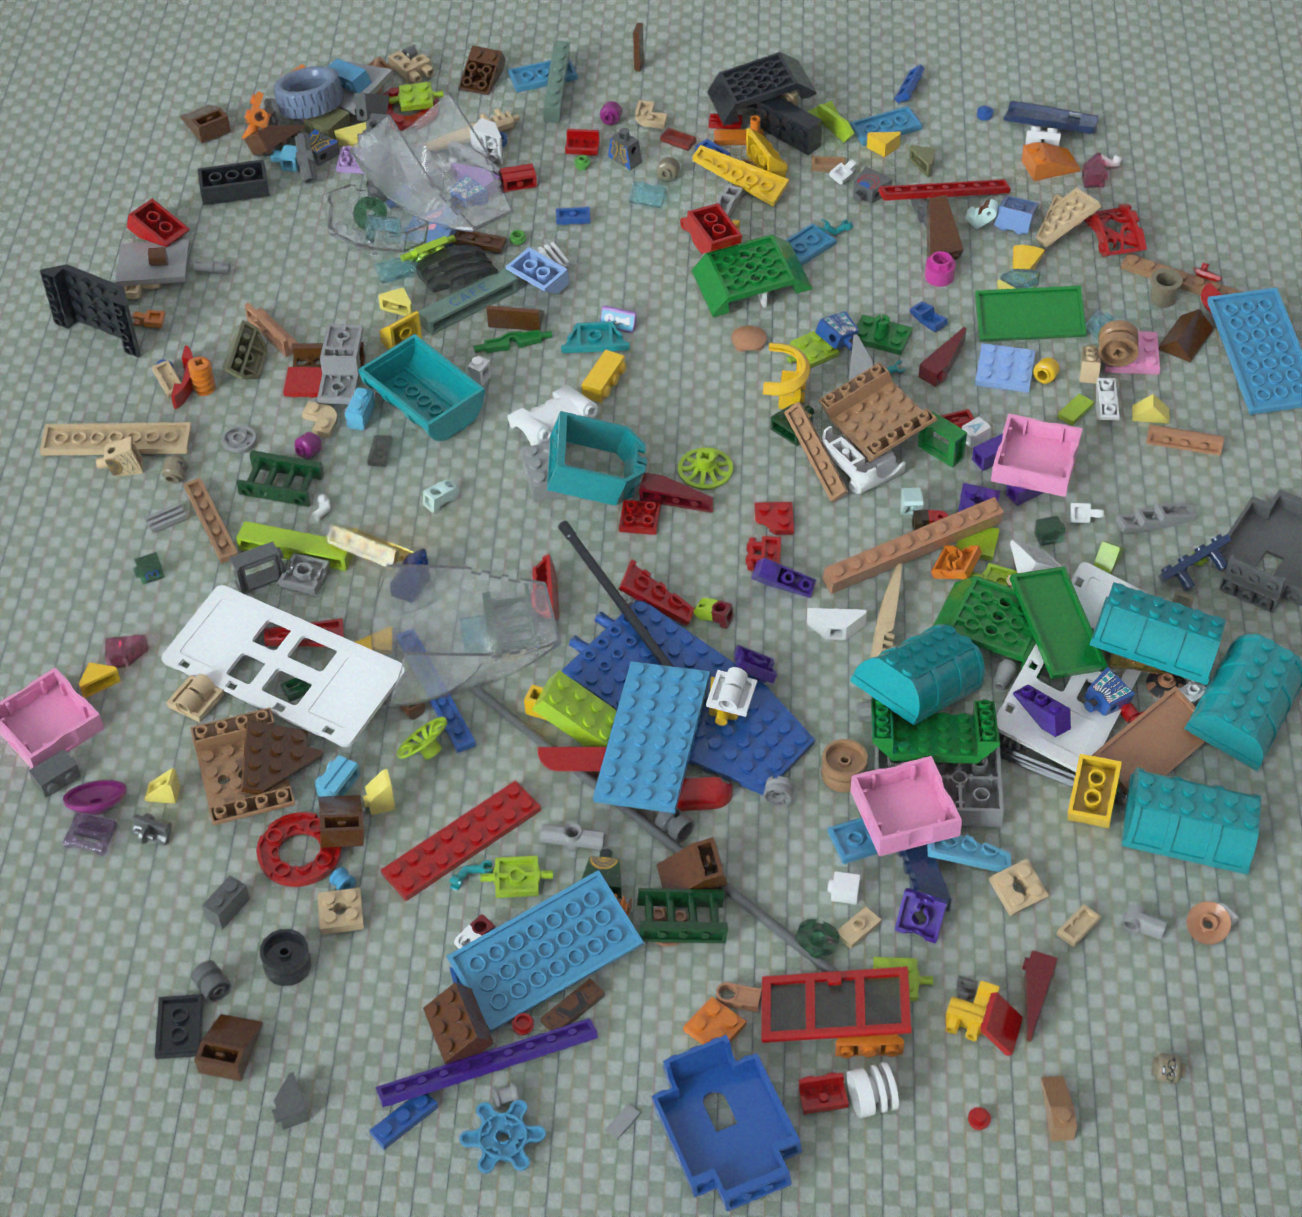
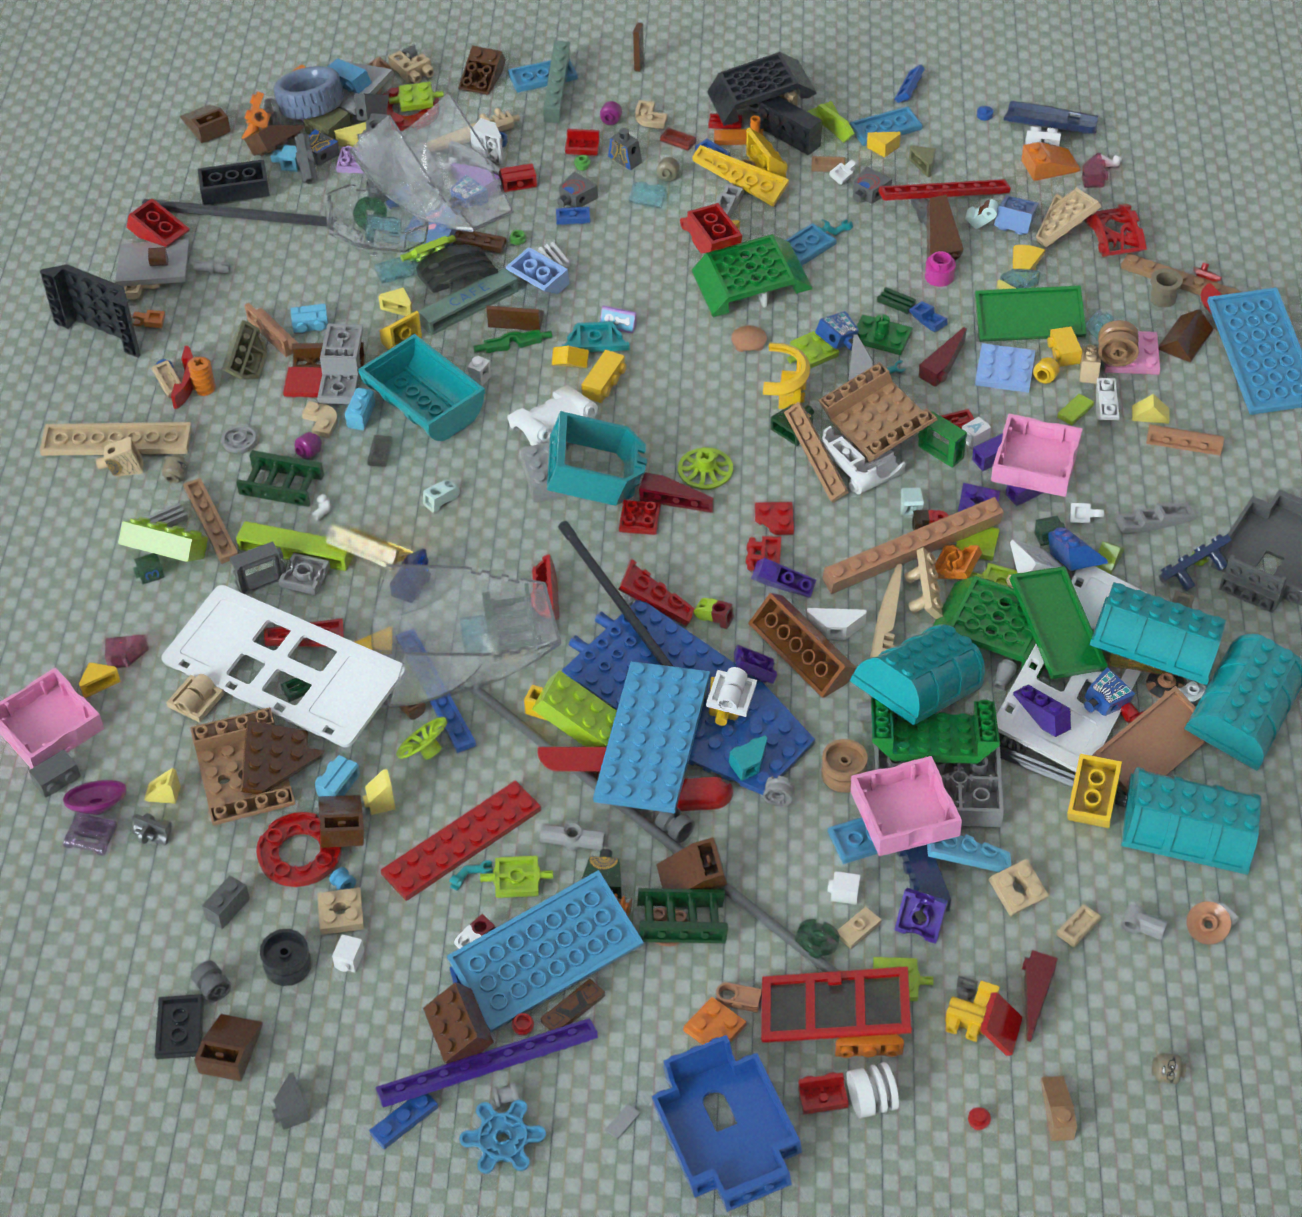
none -> brick [118,517,208,562]
none -> black axle [142,199,337,227]
none -> medium azure brick [290,304,328,333]
none -> white brick [332,934,365,973]
none -> yellow slope [552,346,589,368]
none -> dark grey torso [557,171,598,208]
none -> teal slope [729,735,767,781]
none -> dark orange slope [748,593,856,698]
none -> dark green tile [877,287,916,314]
none -> tan plate [904,547,943,619]
none -> yellow brick [1047,327,1082,367]
none -> blue slope [1048,527,1108,571]

